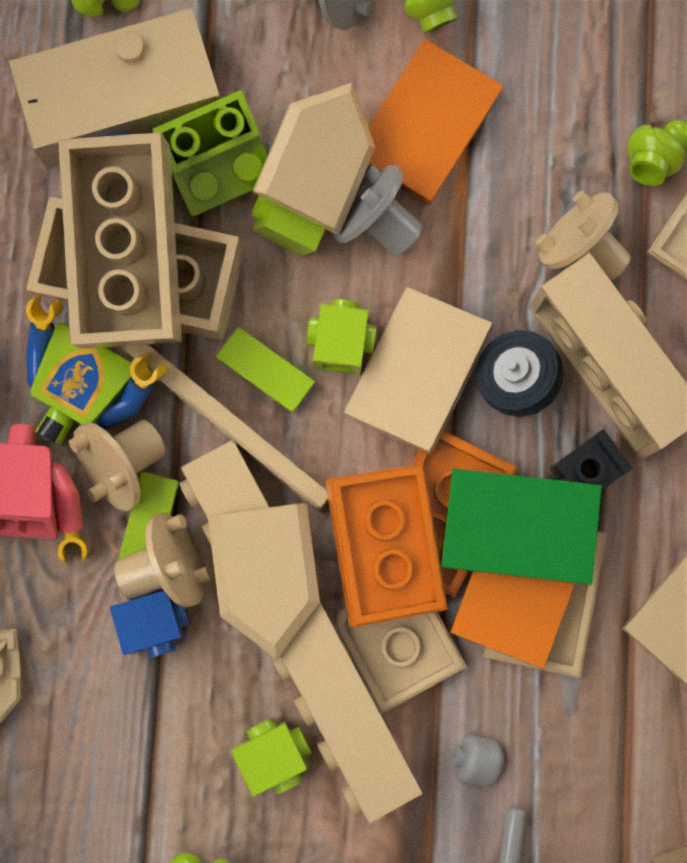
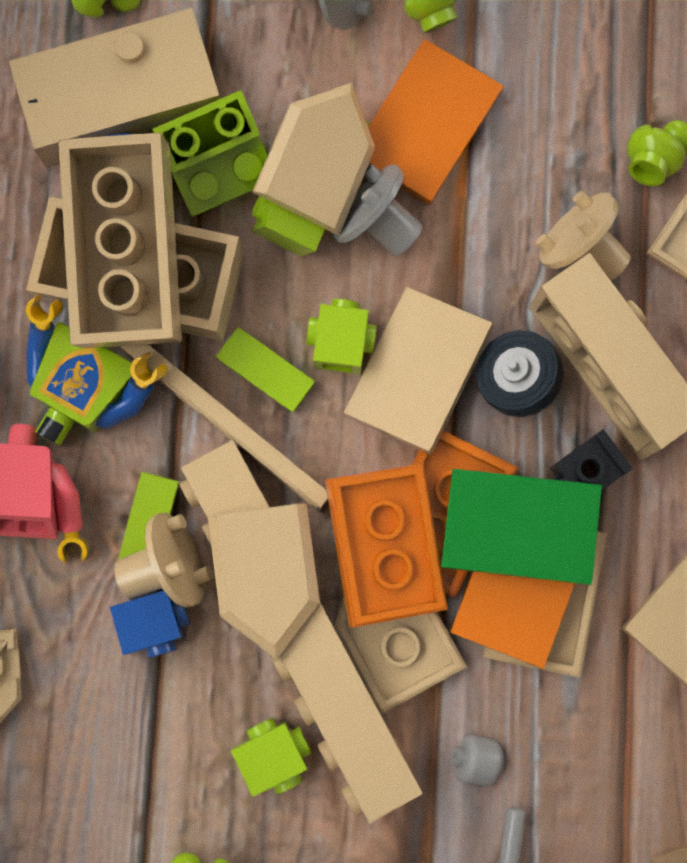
tan piece [69,420,166,511] -> none

